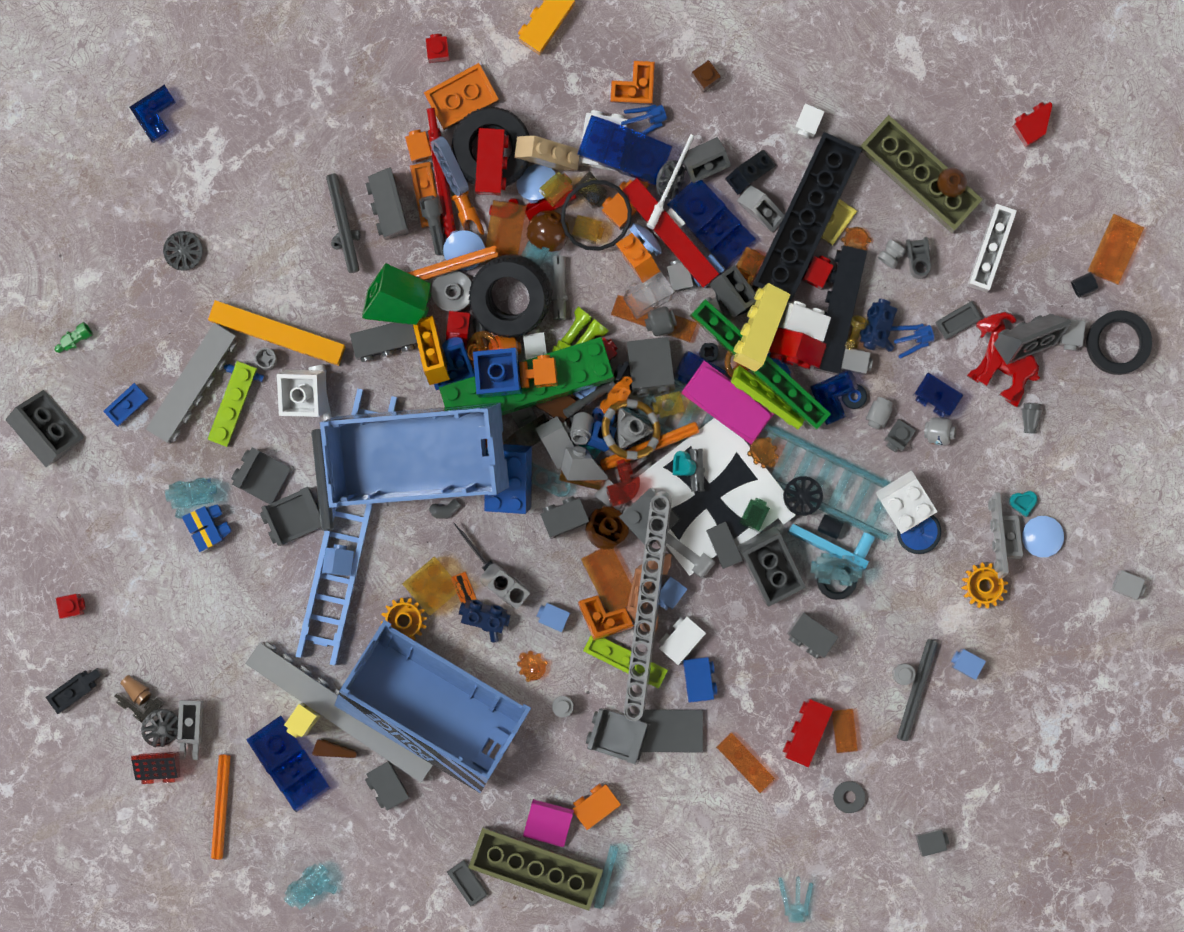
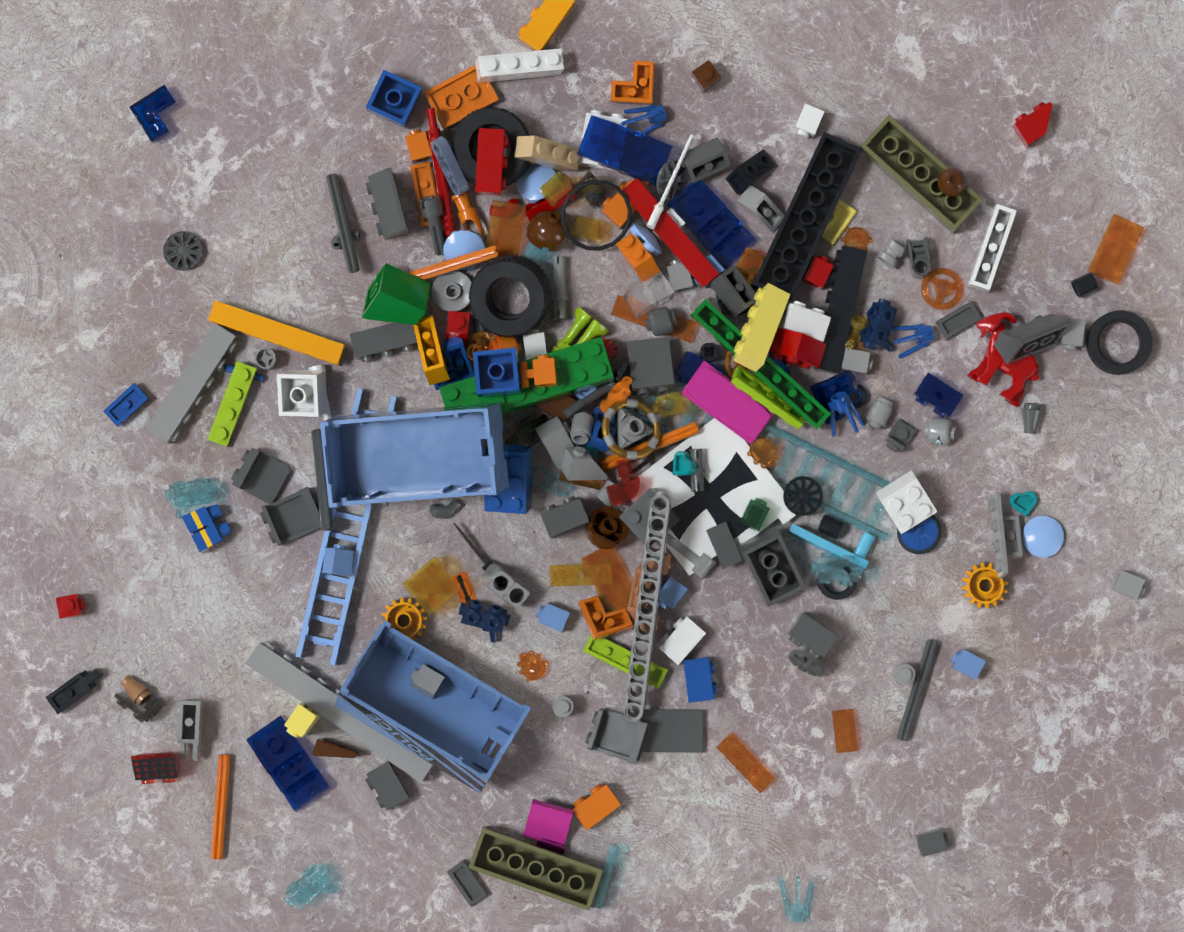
dark grey slope [5,390,84,467] -> none
green piece [54,322,93,353] -> none
dark grey wheel [141,709,178,748] -> none
red brick [425,34,450,63] -> none
red brick [782,699,833,768] -> none
dark grey piece [833,781,865,813] -> none
none -> blue brick [366,69,423,129]
none -> light grey brick [410,664,445,699]
none -> white brick [475,49,564,83]
none -> magenta piece [537,839,565,854]
none -> clear yellow tile [550,563,614,586]
none -> dark grey wheel [788,650,827,677]
none -> blue plant [828,391,865,437]
none -> clear orange piece [921,268,963,310]

